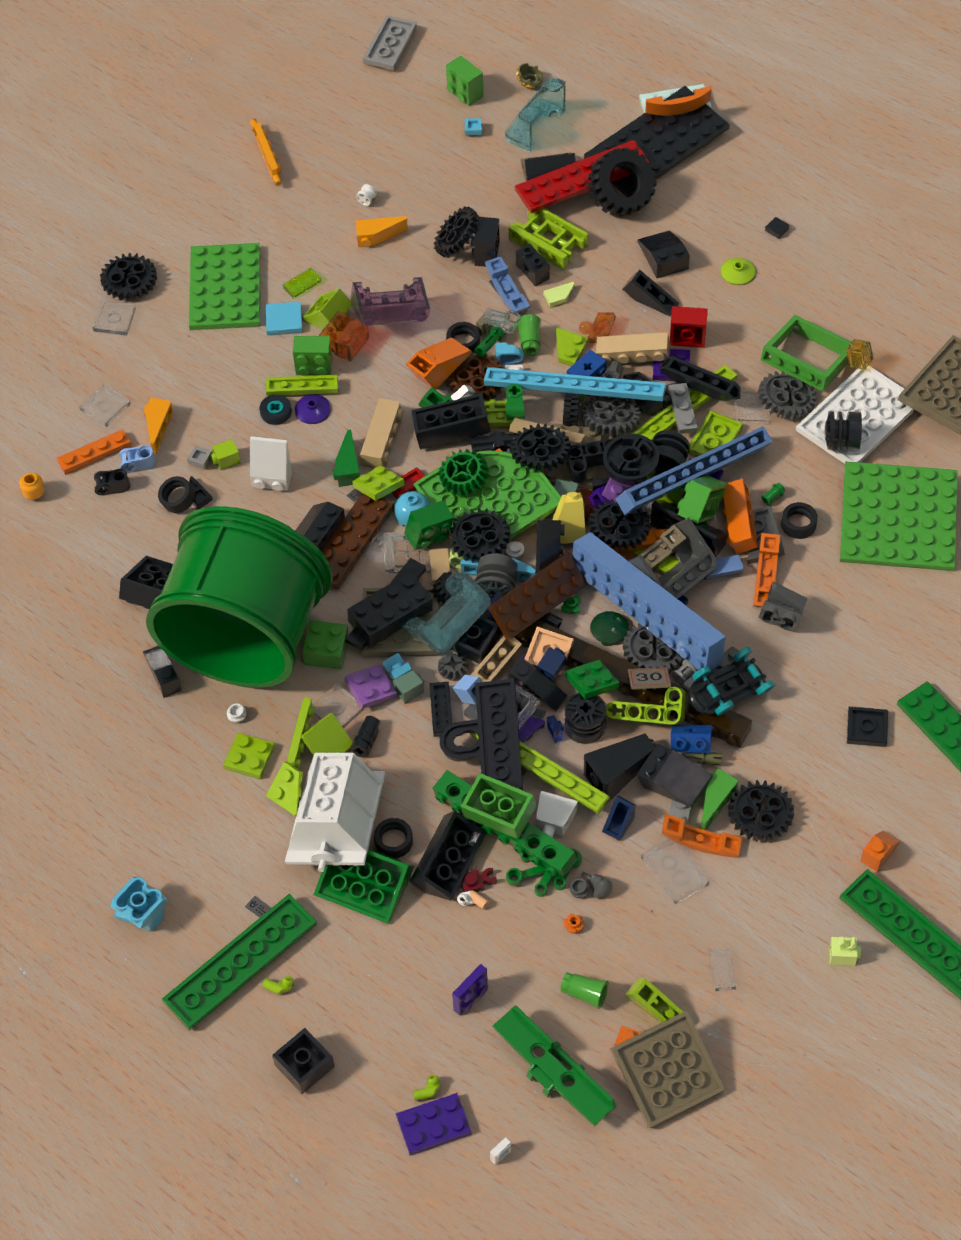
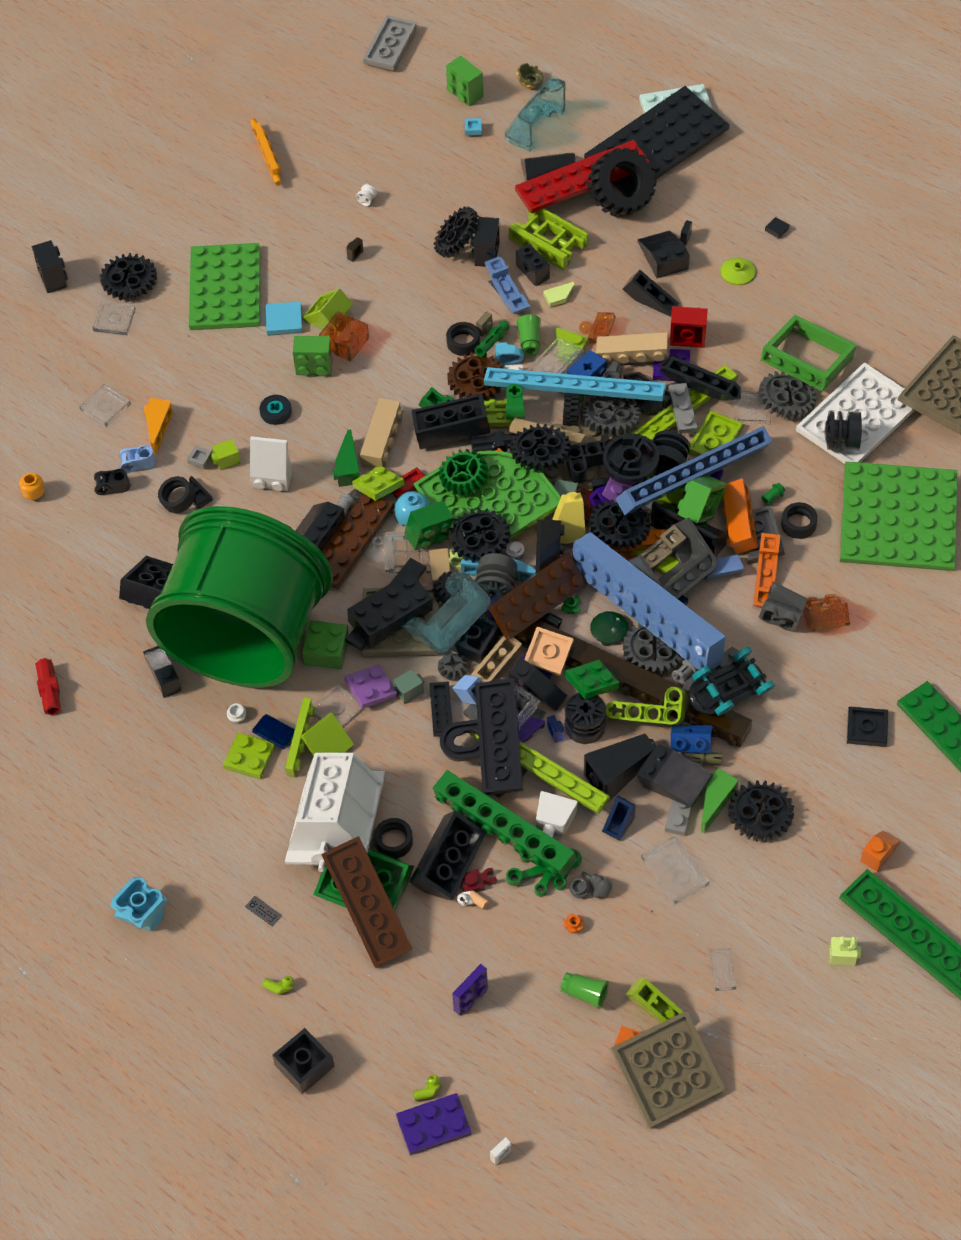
orange plate [57,429,131,475] -> none
green plate [162,894,317,1031] -> none
lime plate [266,375,338,396] -> none
lime wing [266,762,303,816] -> none
clear neon green tile [283,268,321,299] -> none
dark purple dish [295,394,331,424] -> none
windscreen [350,277,430,326] -> none
black axle [350,716,380,757] -> none
light orange slope [356,216,408,247] -> none
medium azure bracket [382,653,411,679] -> none
orange slope [405,337,472,390] -> none
white plate [451,385,476,400] -> none
bright green brick [461,773,537,839] -> none
clear piece [483,308,521,334] -> none
green piece [492,1005,616,1126] -> none
dark blue brick [537,647,567,681] -> none
dark tan piece [628,667,671,690] -> none
orange slope [645,86,711,116] -> none
orange slope [661,814,742,857] -> none
clear yellow brick [846,339,873,370] -> none
none -> black brick [31,240,68,293]
none -> red piece [35,658,62,716]
none -> clear blue slope [252,714,295,749]
none -> reddish brown plate [321,836,413,967]
none -> light grey bush [336,493,355,517]
none -> dark brown plate [346,237,364,262]
none -> clear tile [526,337,585,374]
none -> black tile [680,220,692,245]
none -> clear orange slope [803,594,850,632]

